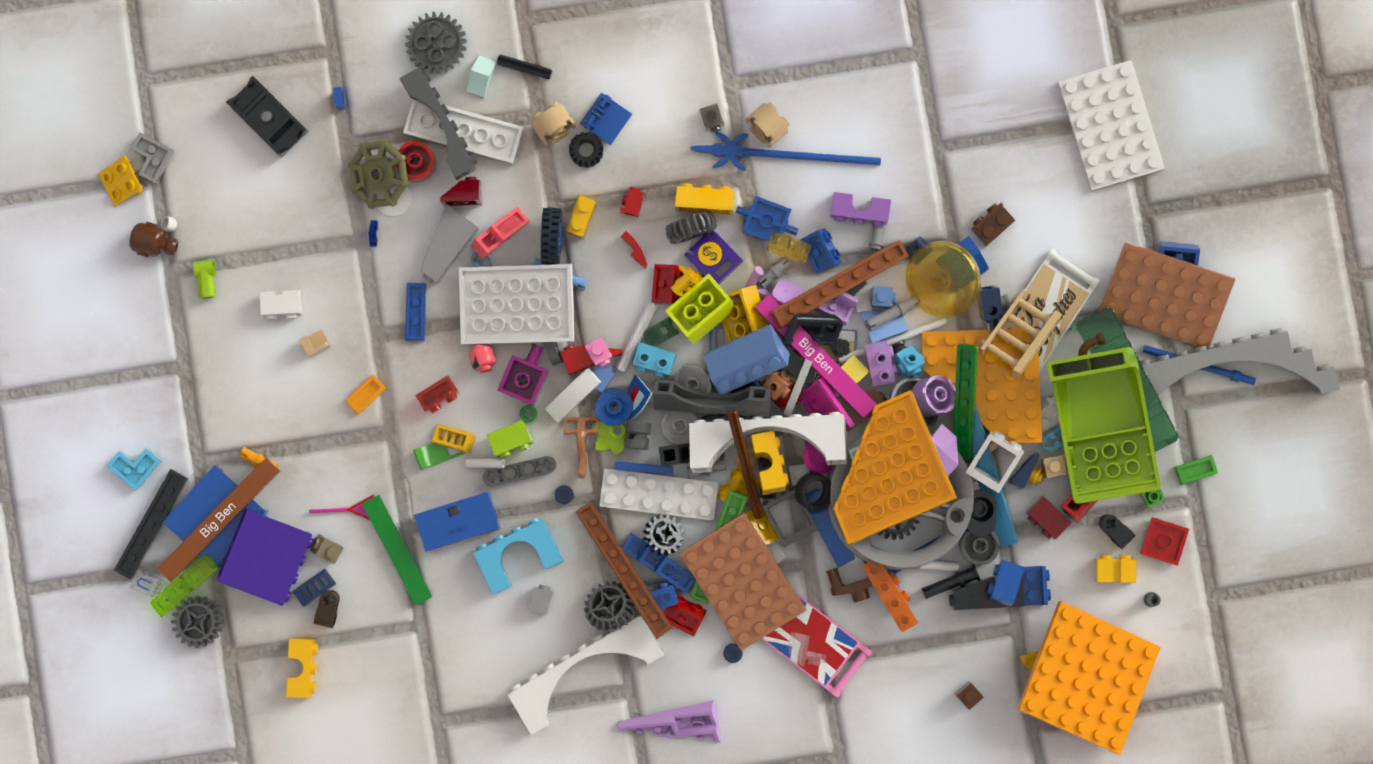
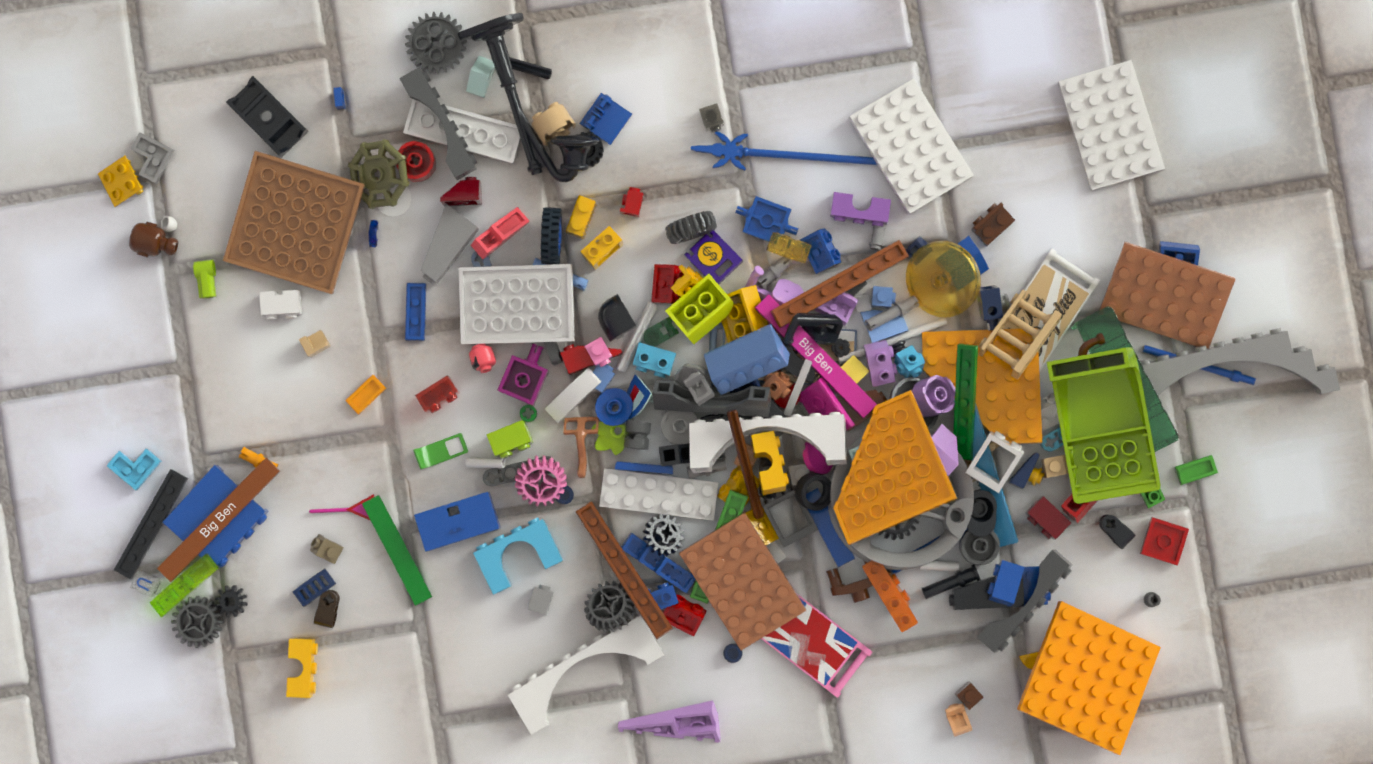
dark purple panel [216,508,313,606] -> none
yellow slope [431,424,476,454] -> none
red slope [621,231,647,269] -> none
yellow slope [675,183,734,215] -> none
tan brick [745,102,790,148] -> none
yellow brick [1095,555,1136,583] -> none
none -> black gear [215,585,248,618]
none -> medium nougat plate [223,151,365,294]
none -> black piece [457,13,599,182]
none -> bright pink gear [515,455,567,507]
none -> yellow window [580,226,624,270]
none -> black brick [598,294,637,342]
none -> light grey bracket [683,371,715,406]
none -> white plate [849,79,974,215]
none -> light nougat bracket [945,703,972,737]
none -> dark grey arch [977,550,1073,653]

